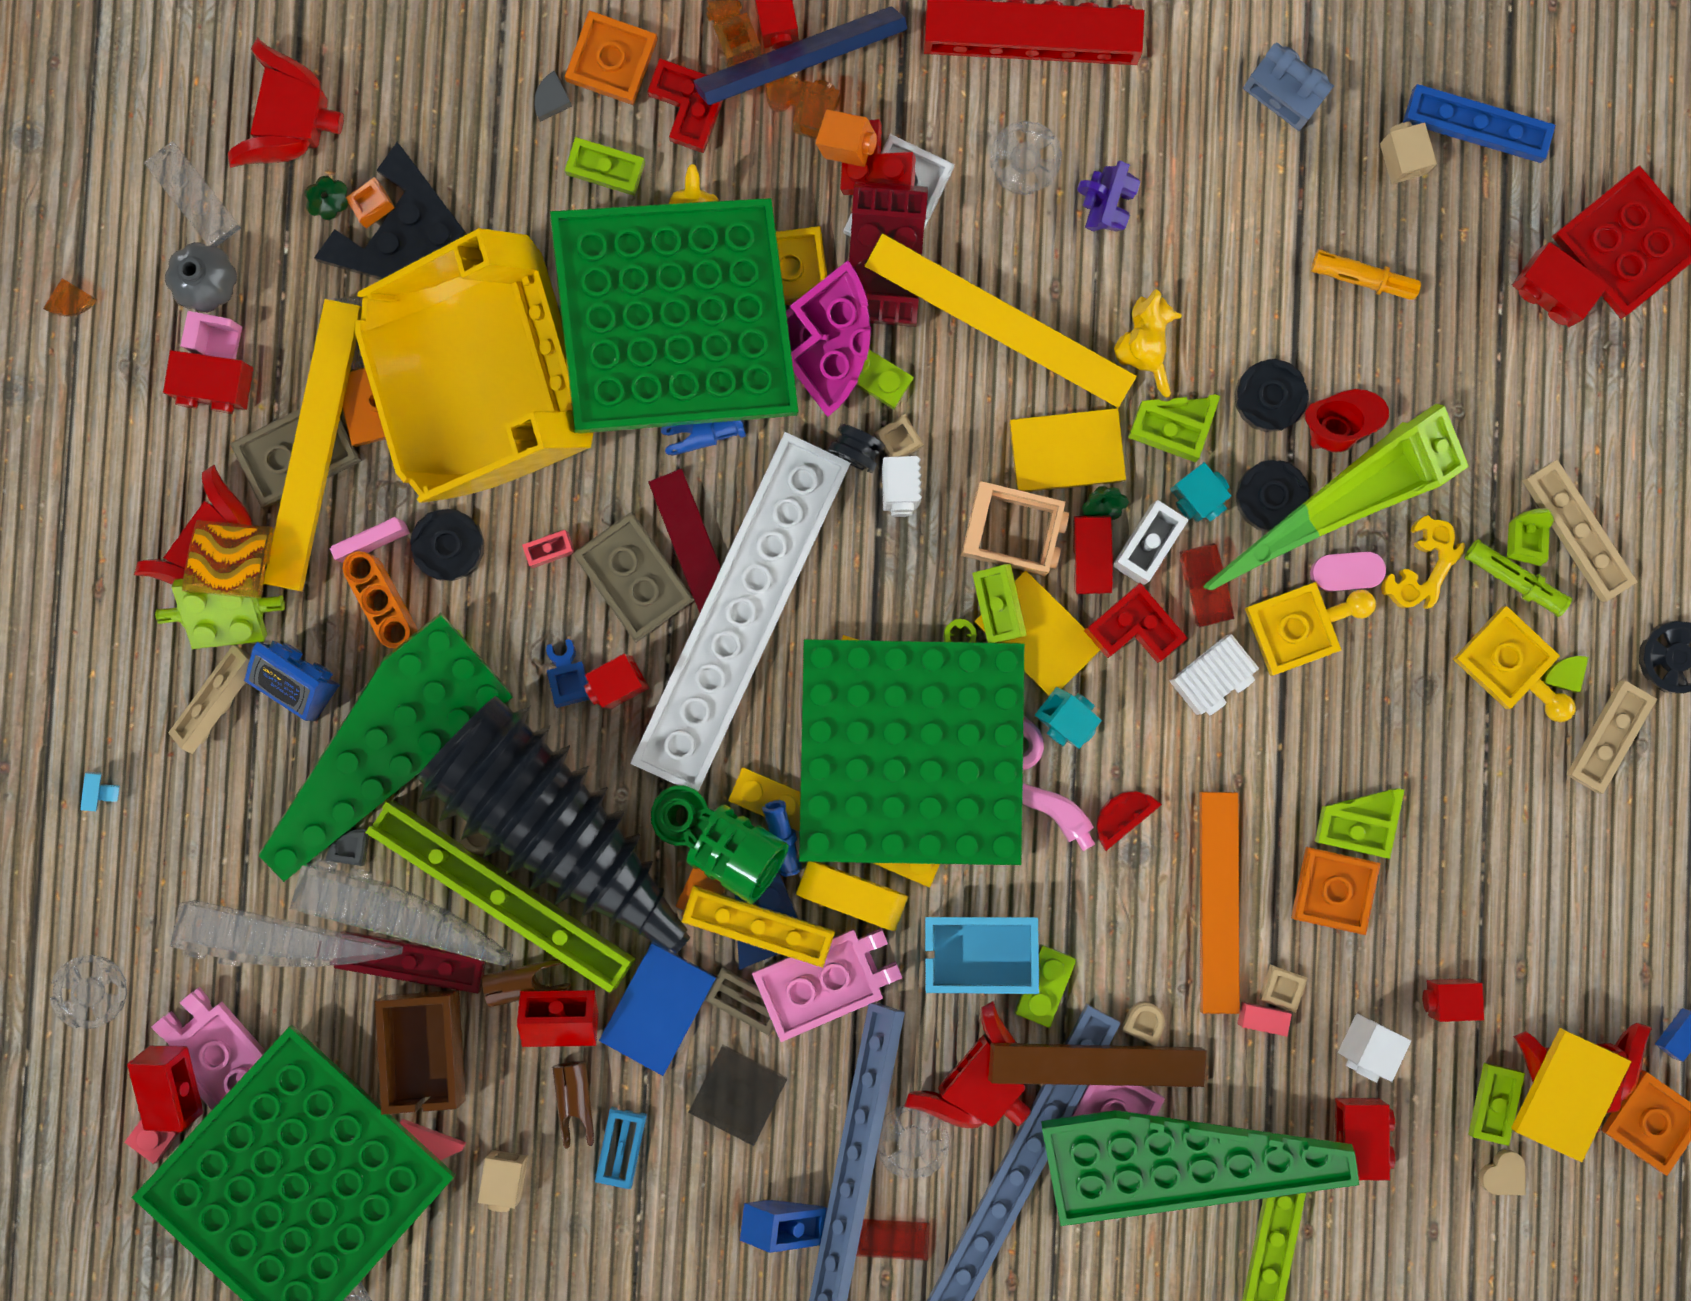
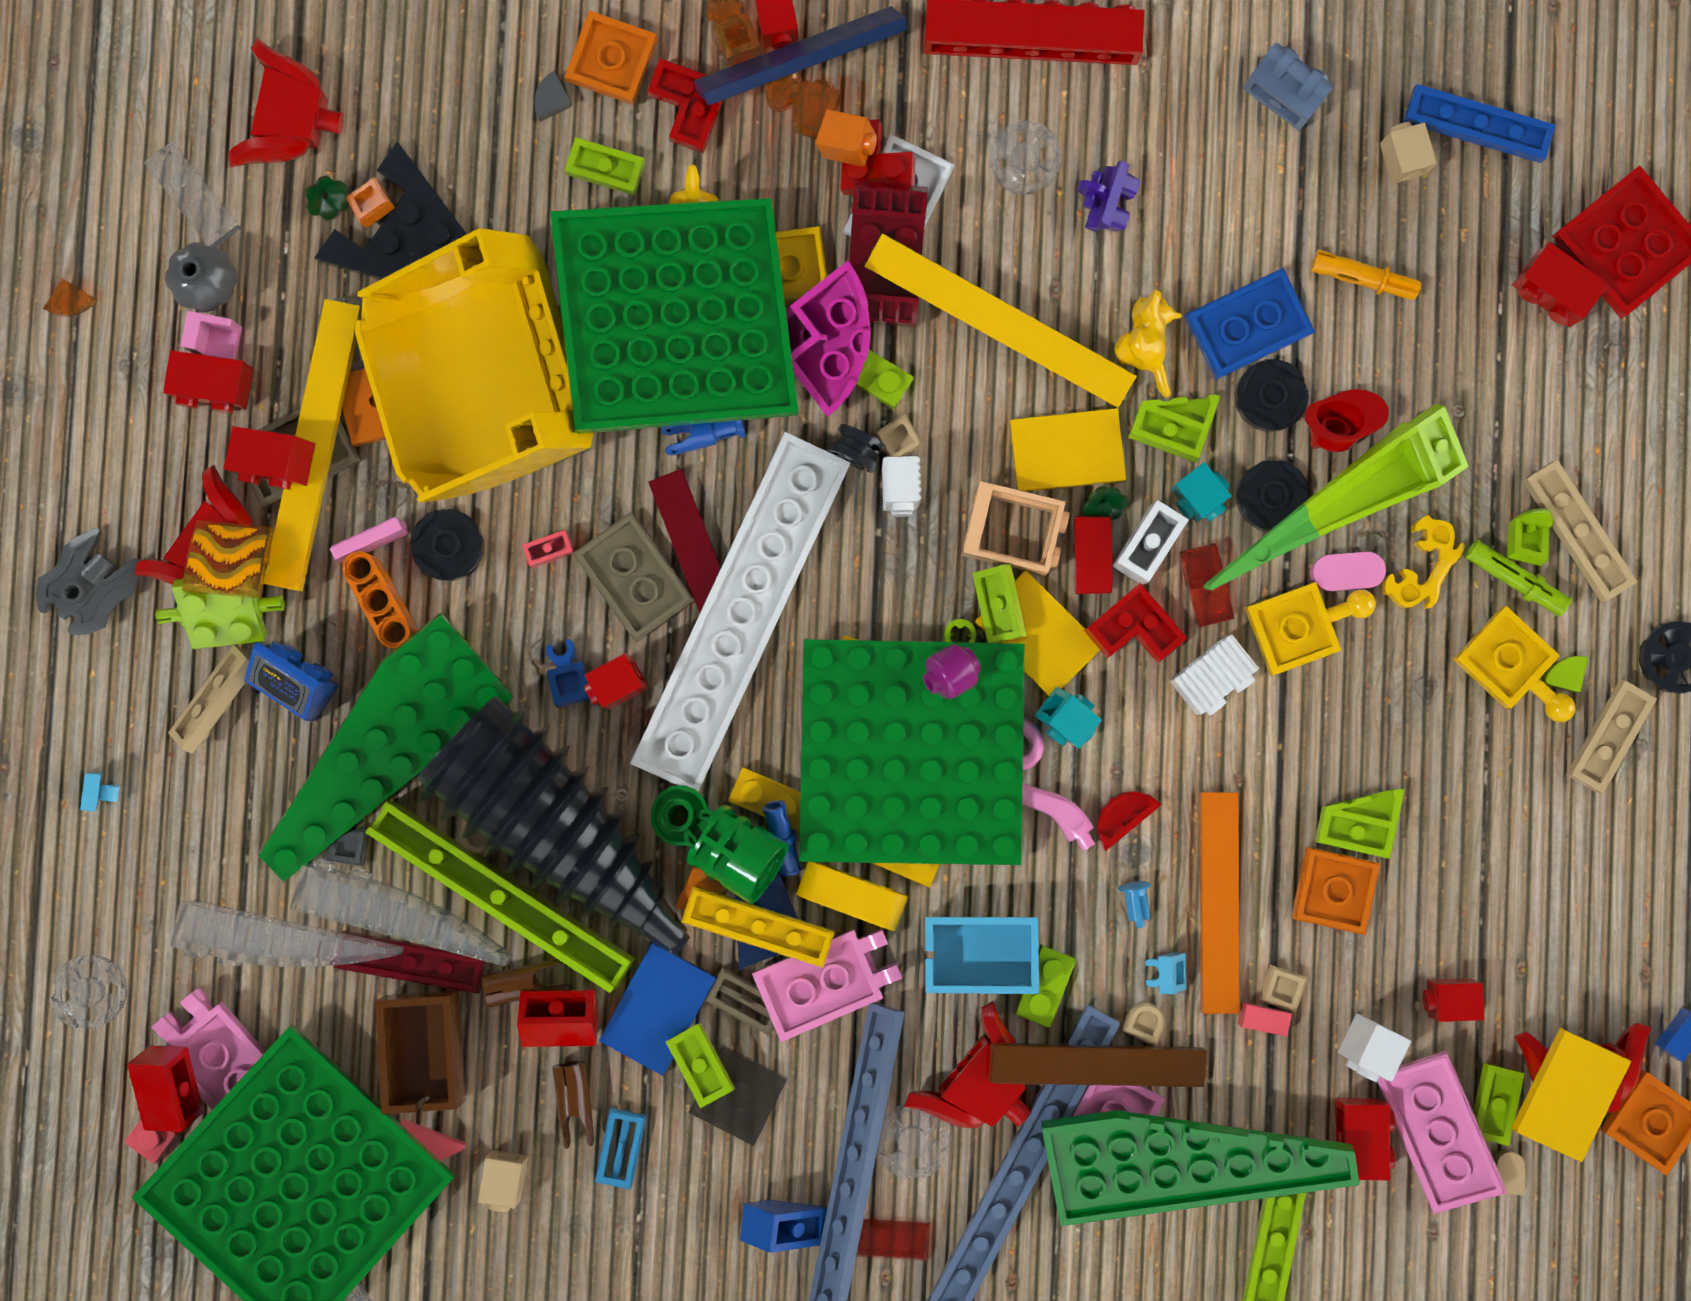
none -> dark grey piece [36,528,142,636]
none -> red brick [224,426,316,490]
none -> lime plate [666,1023,735,1108]
none -> magenta head [923,644,981,699]
none -> dark azure piece [1118,881,1151,928]
none -> medium azure tile [1145,952,1187,994]
none -> blue tile [1184,268,1315,381]
none -> bright pink tile [1378,1050,1506,1214]

